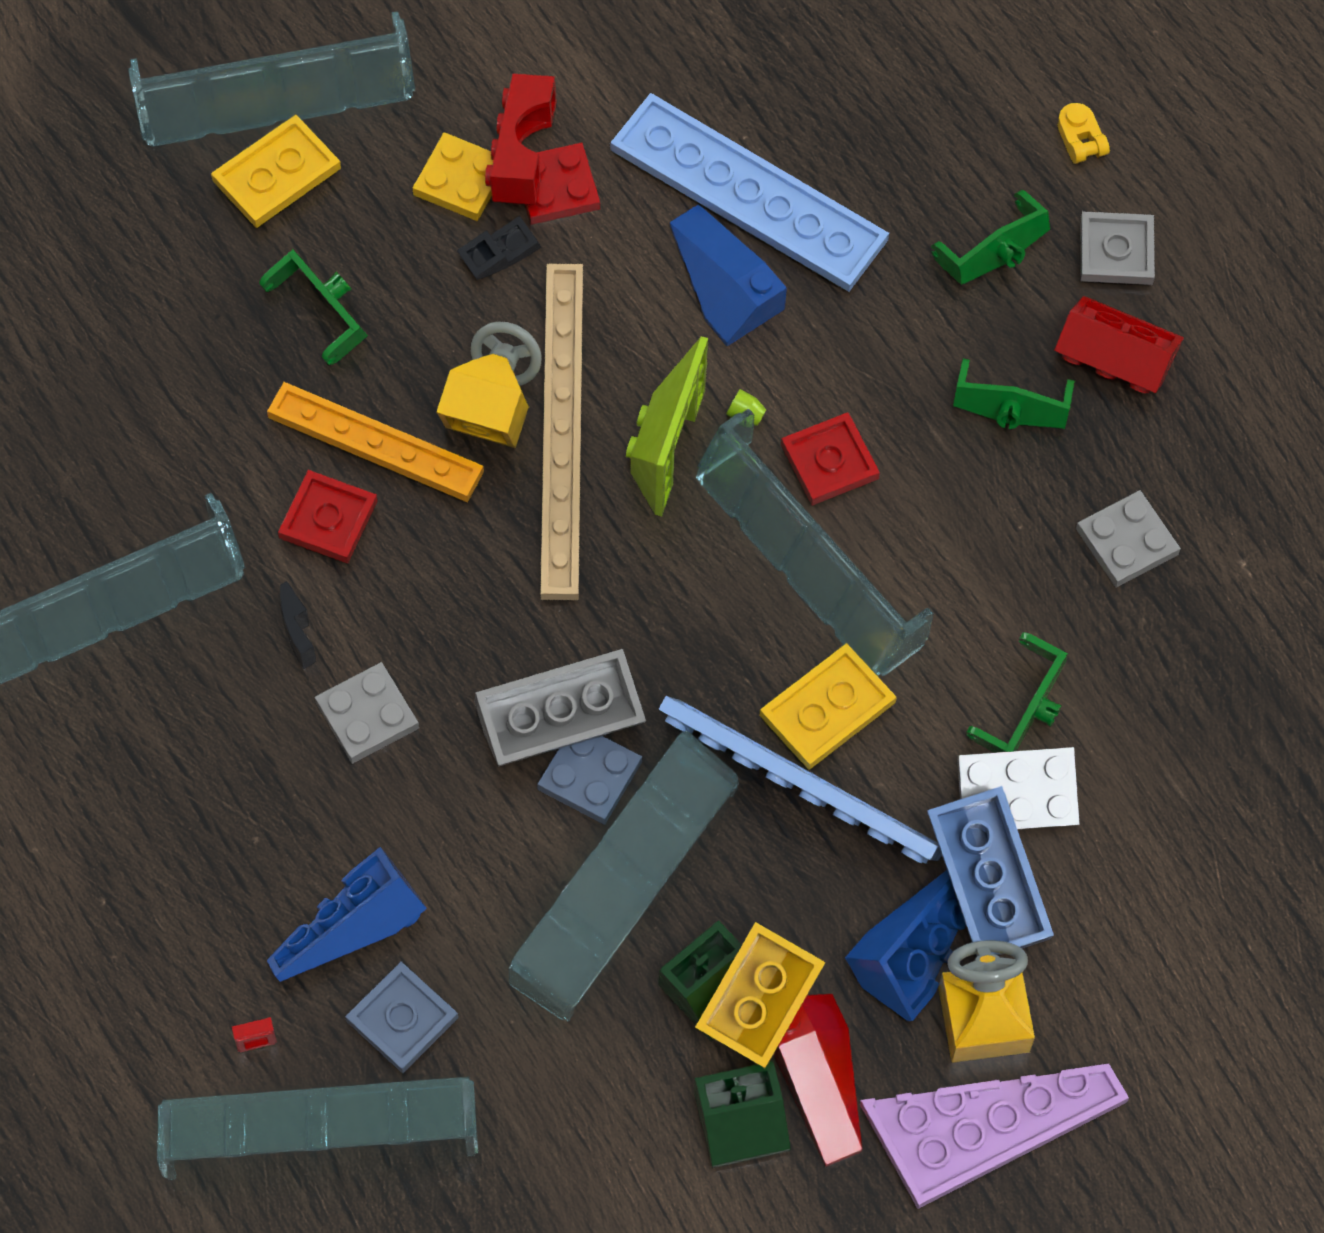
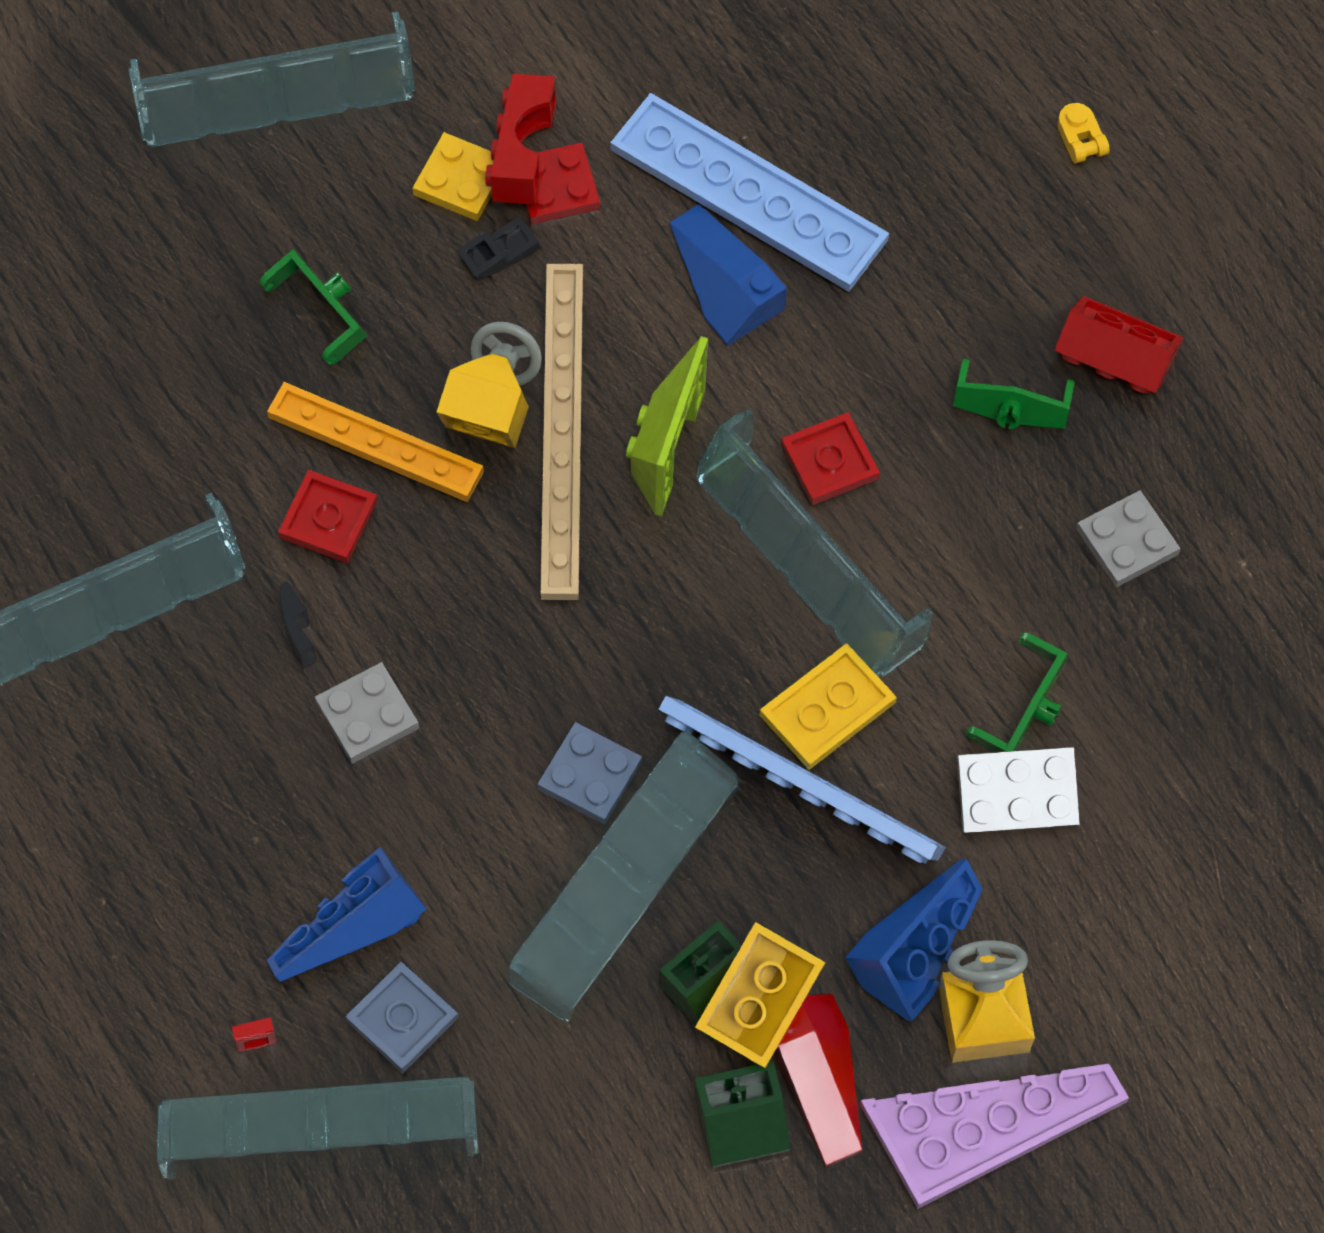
yellow plate [211,114,341,228] -> none
light grey slope [474,649,646,767] -> none
lime hose [726,389,766,426] -> none
medium blue slope [927,786,1054,956] -> none
green piece [931,190,1050,285] -> none
light grey plate [1080,211,1155,285] -> none

